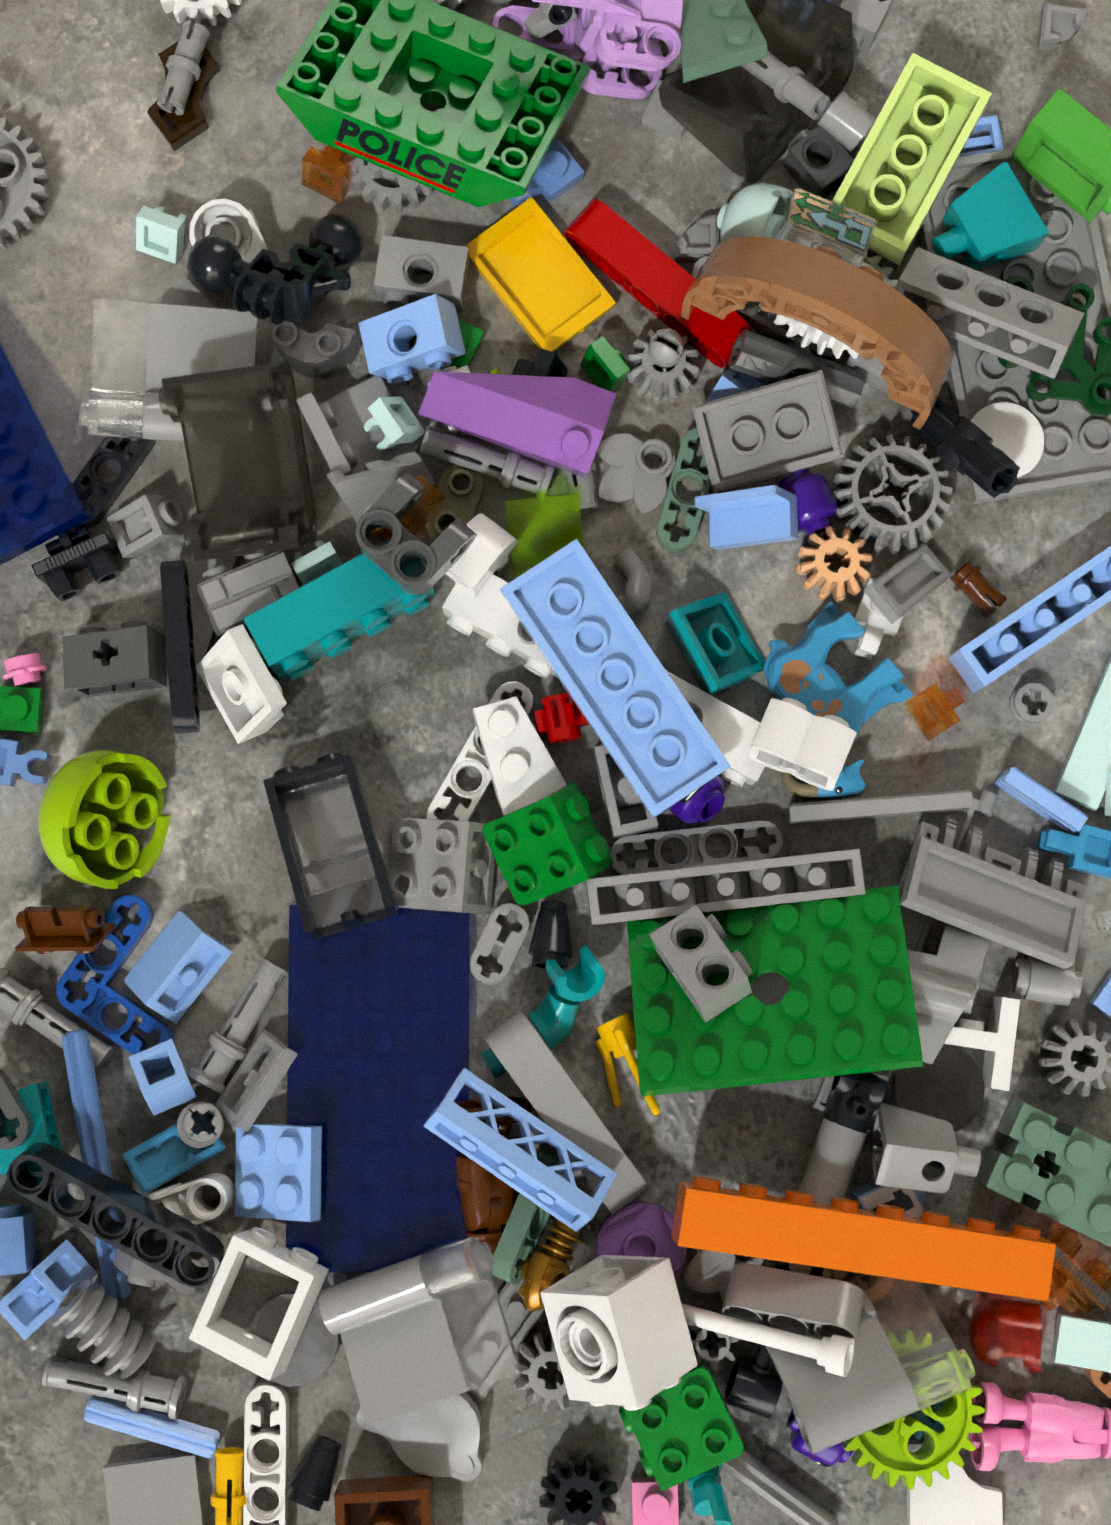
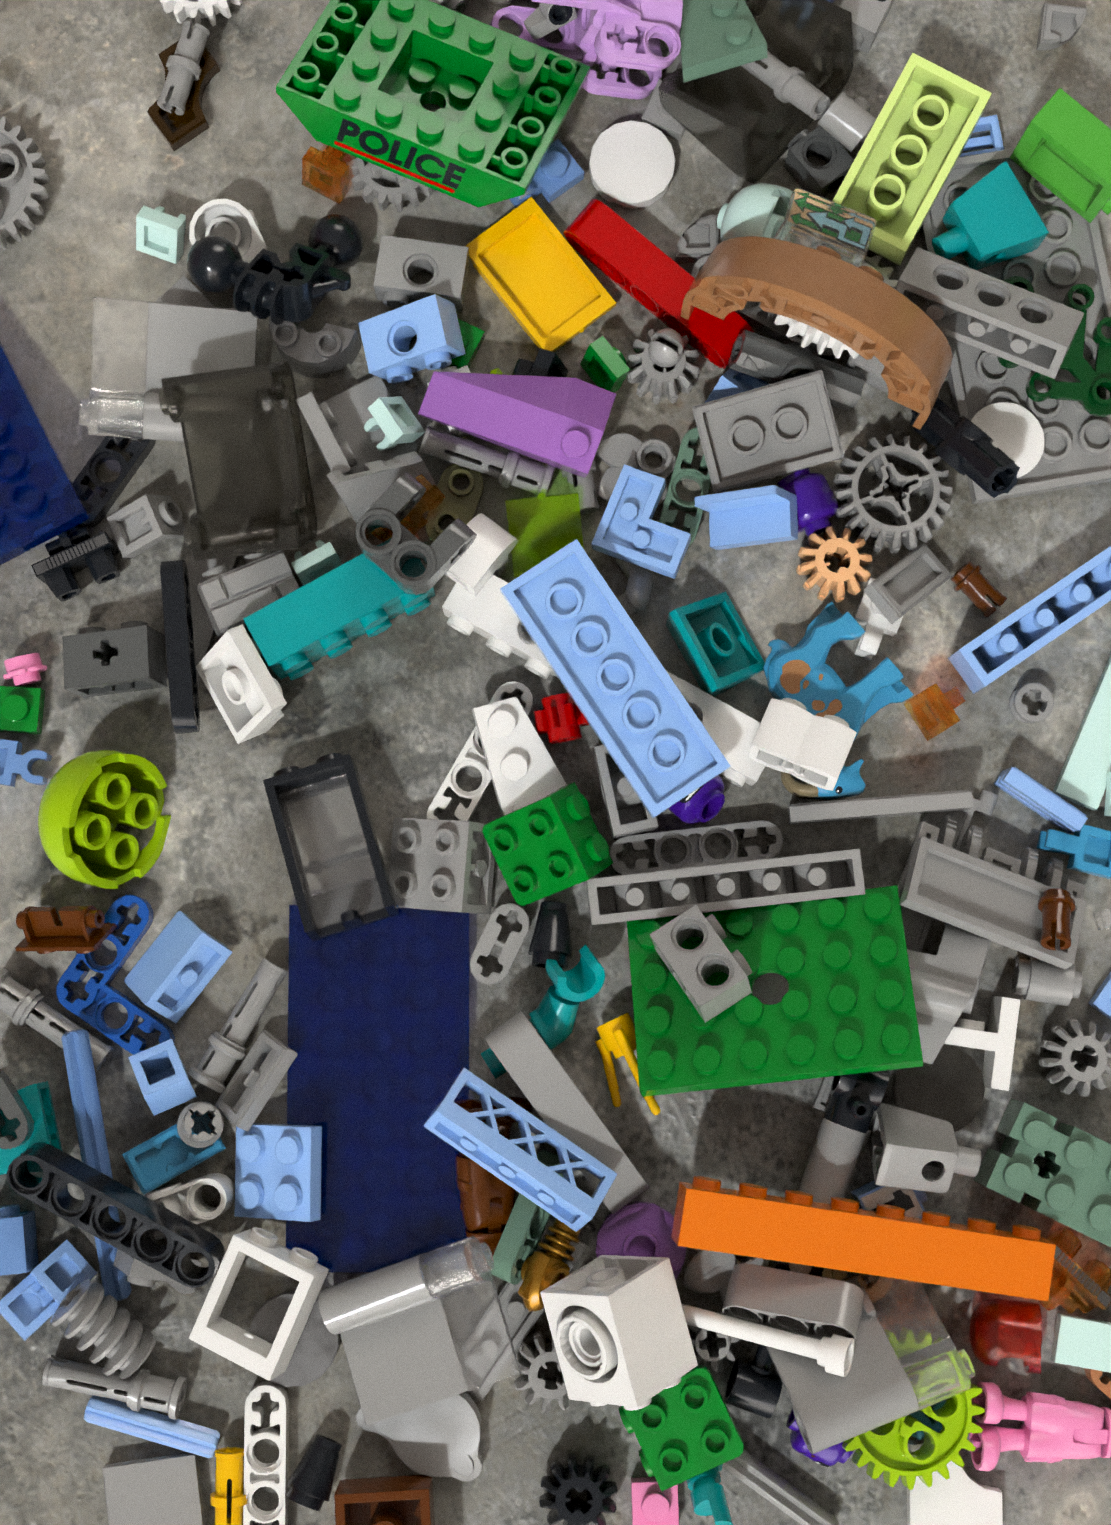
none -> white tile [589,120,676,209]
none -> light blue plate [591,464,691,579]
none -> reddish brown pin [1038,888,1075,950]

